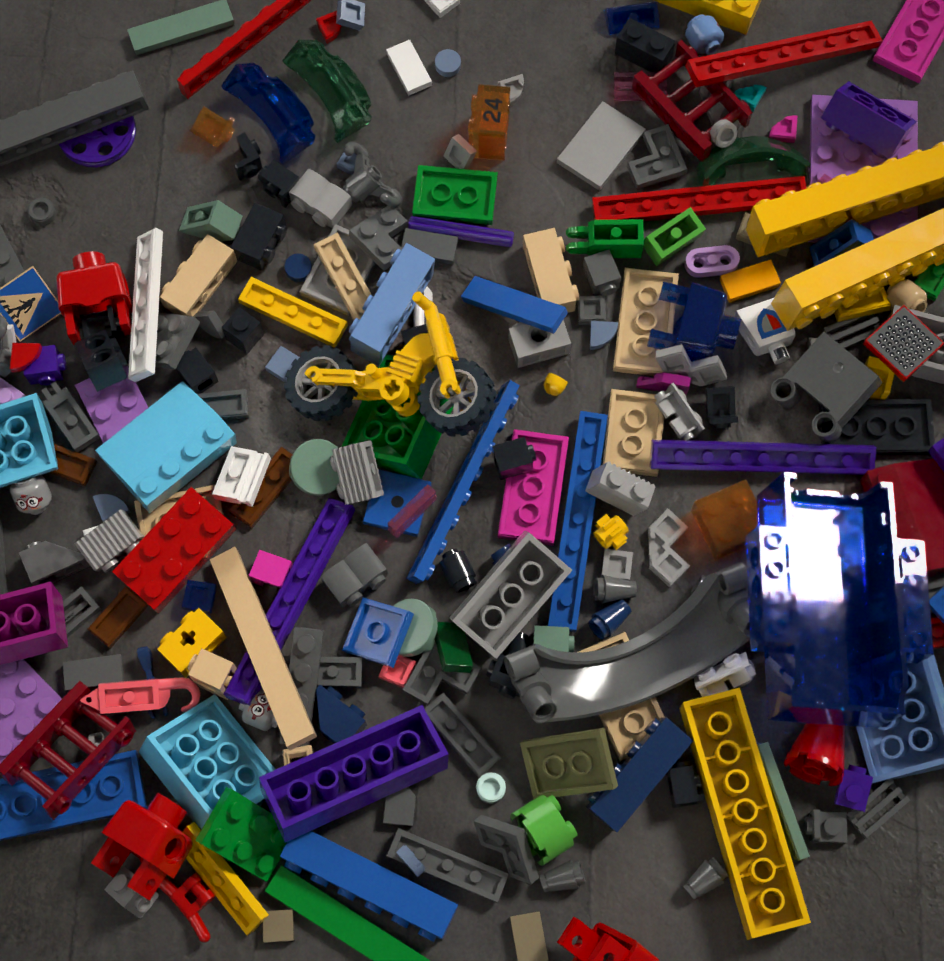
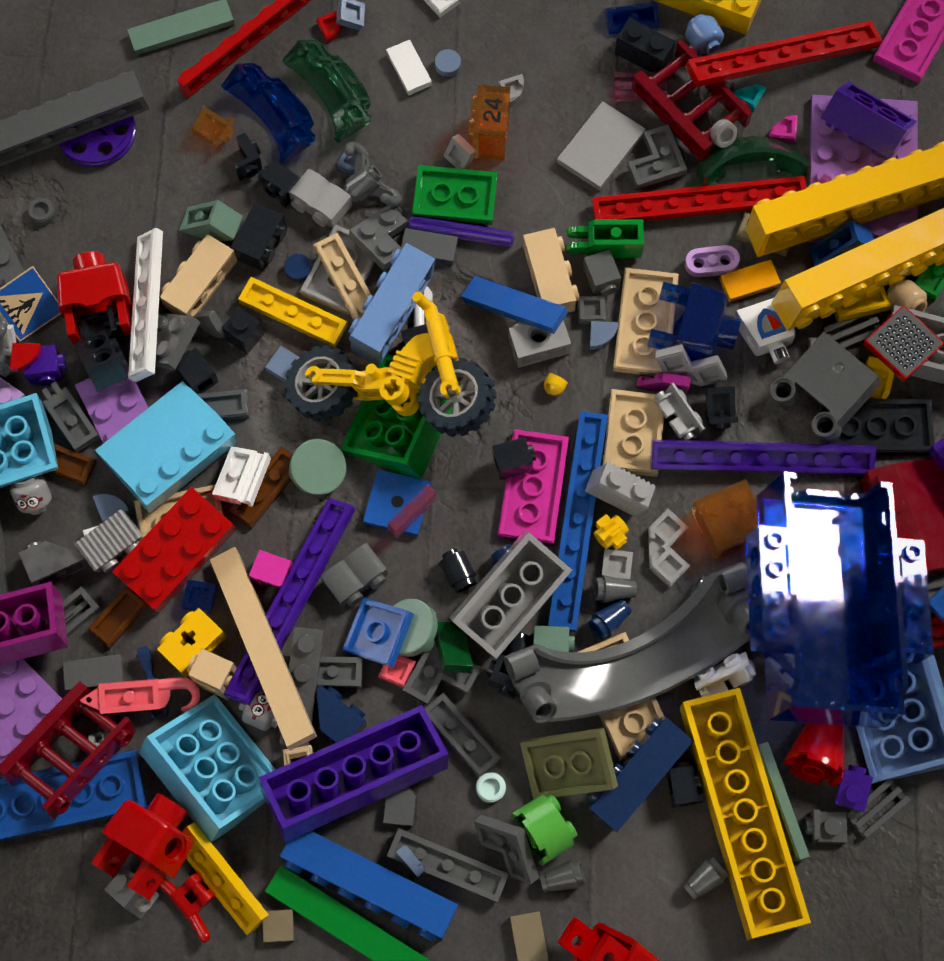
green plate [195,787,287,882] -> none
light grey brick [330,440,384,505] -> none
blue plate [406,380,520,584] -> none
bright green brick [643,207,706,266] -> none

